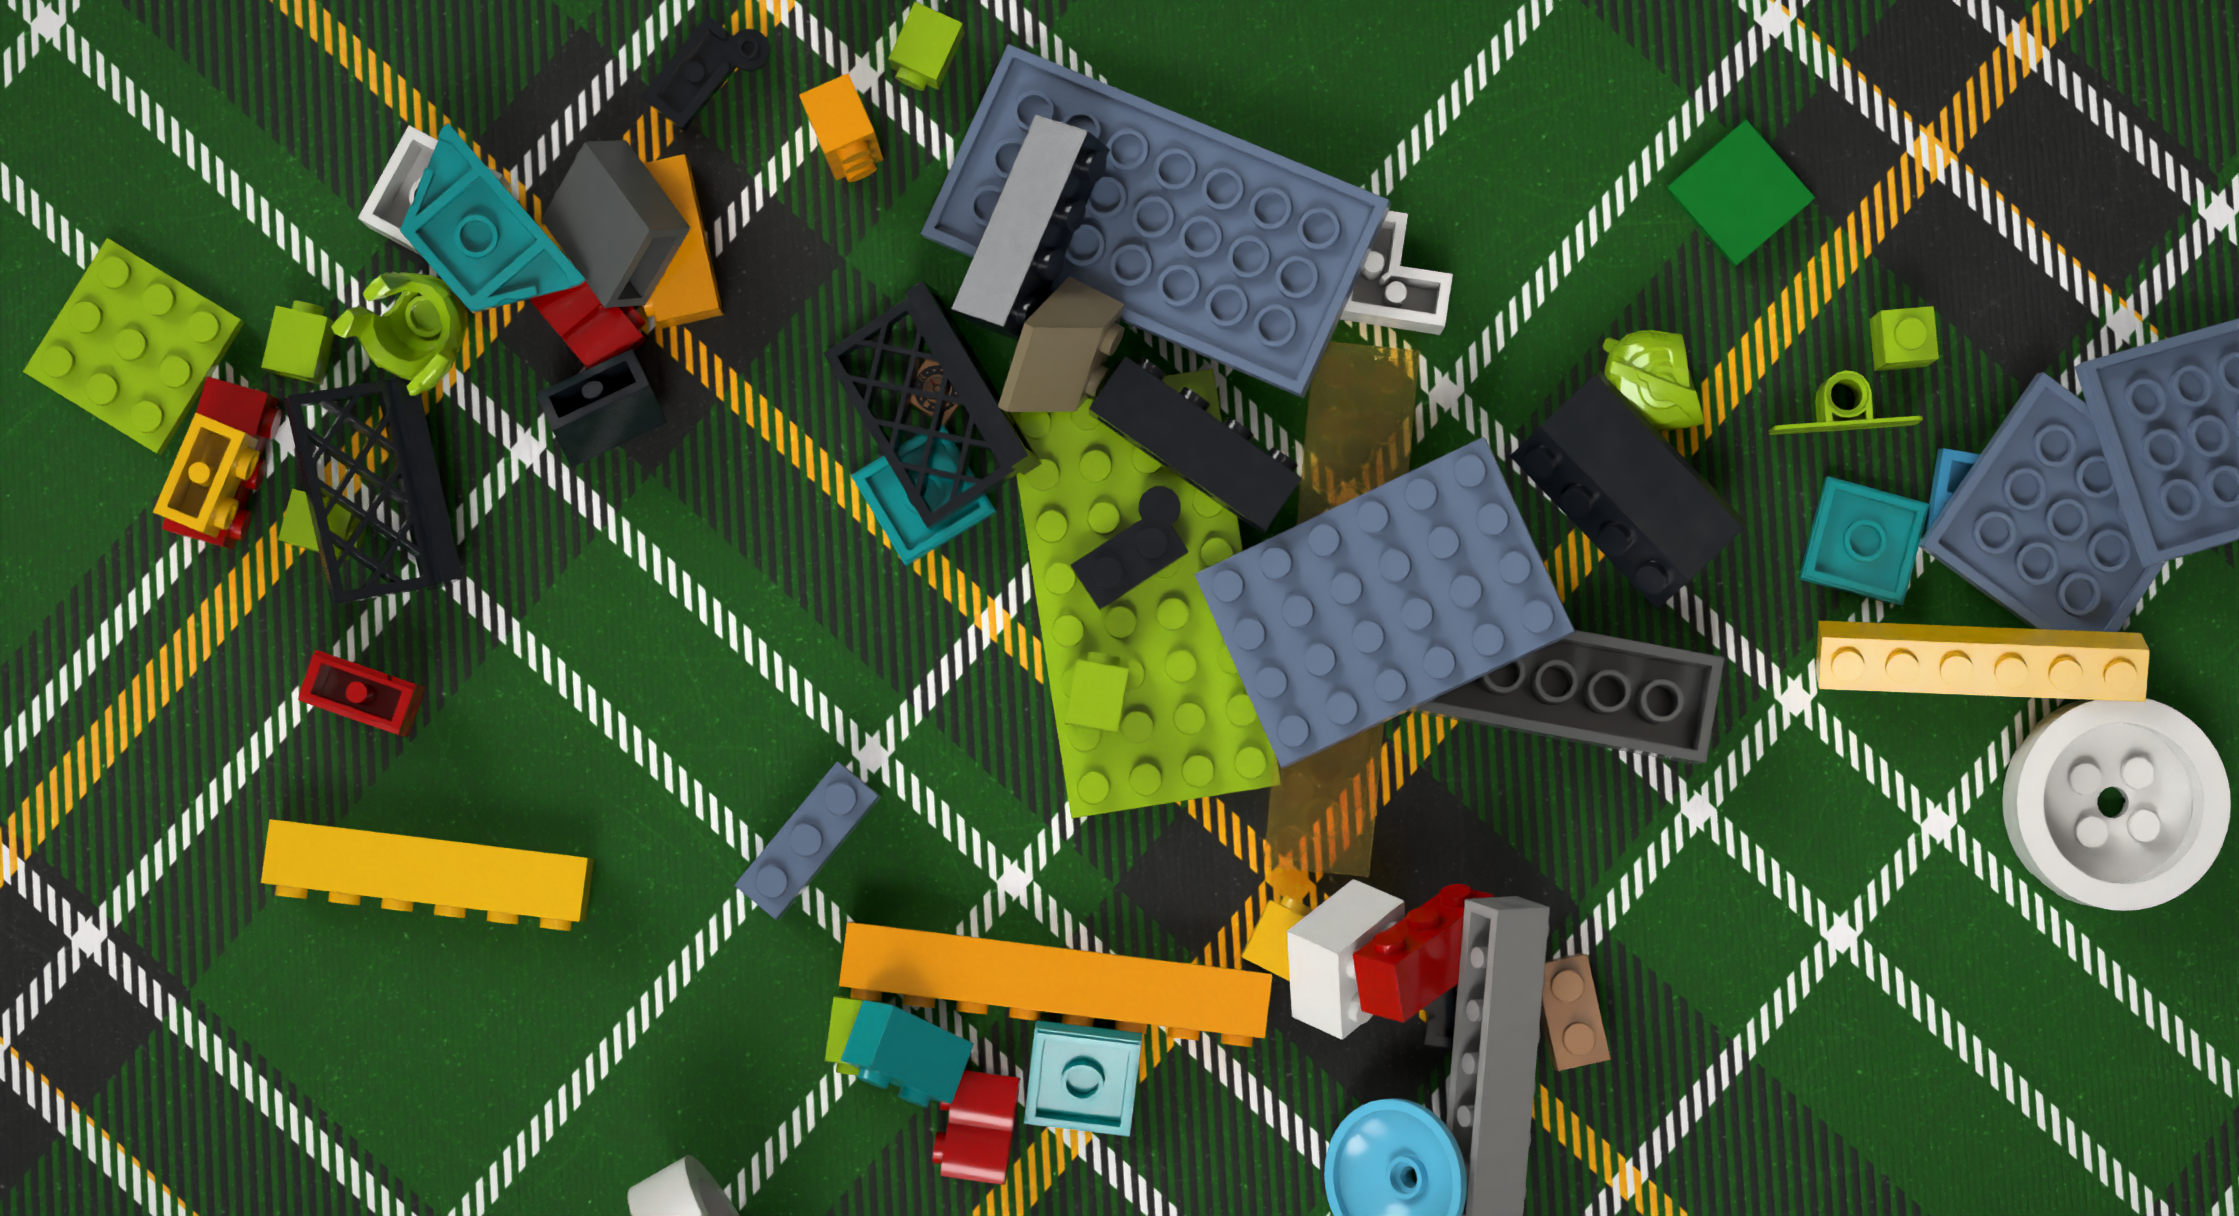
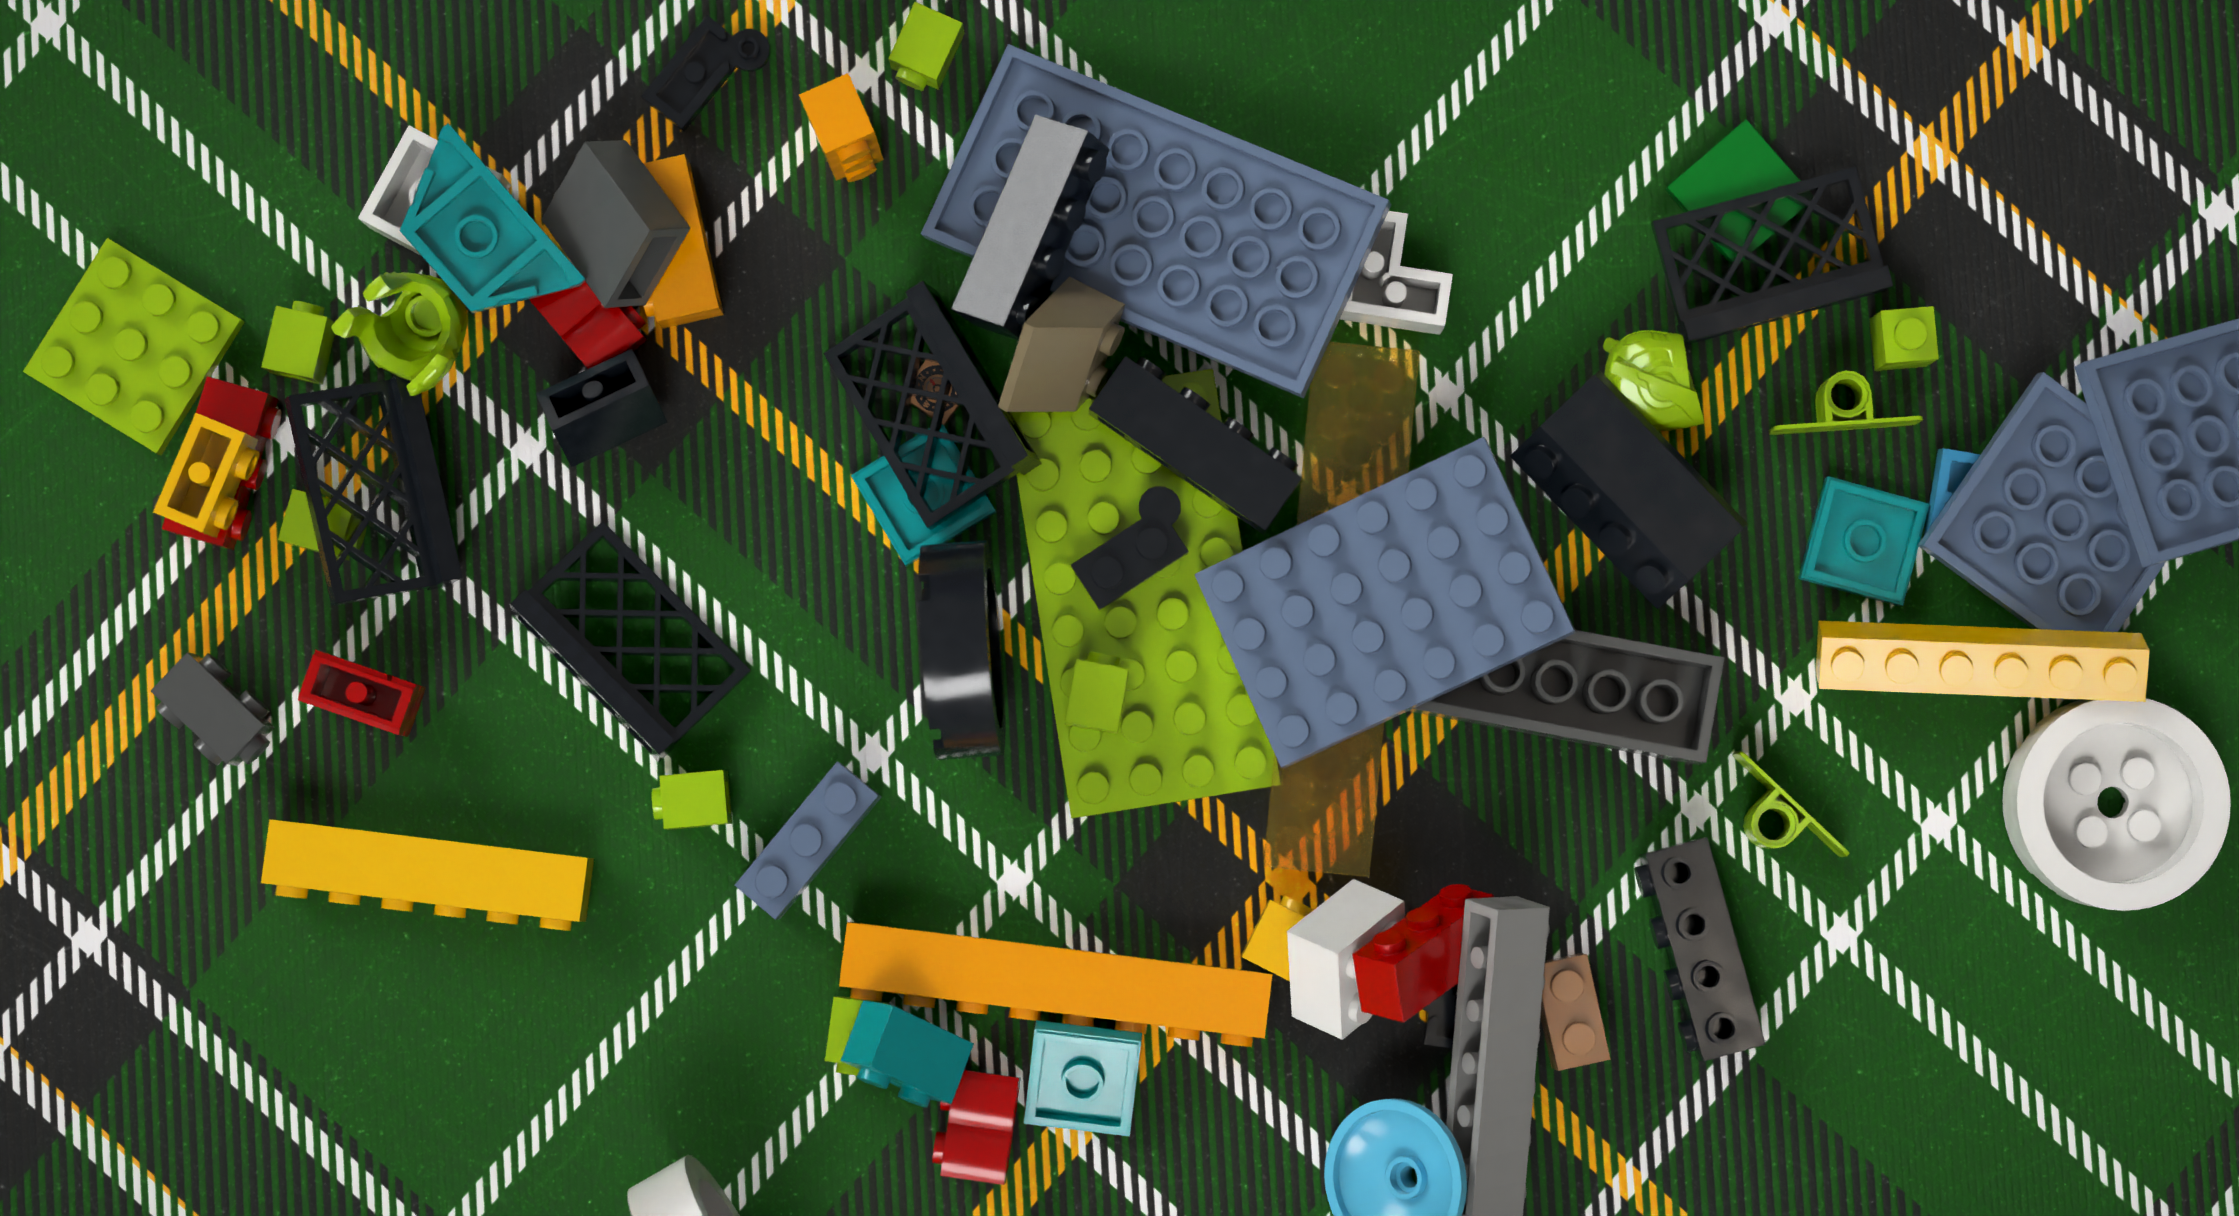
none -> dark grey brick [150,652,275,766]
none -> black fence [510,521,751,763]
none -> lime brick [652,770,733,830]
none -> black brick [918,540,1006,760]
none -> black brick [1634,837,1766,1061]
none -> black fence [1651,166,1893,346]
none -> lime piece [1732,751,1850,857]

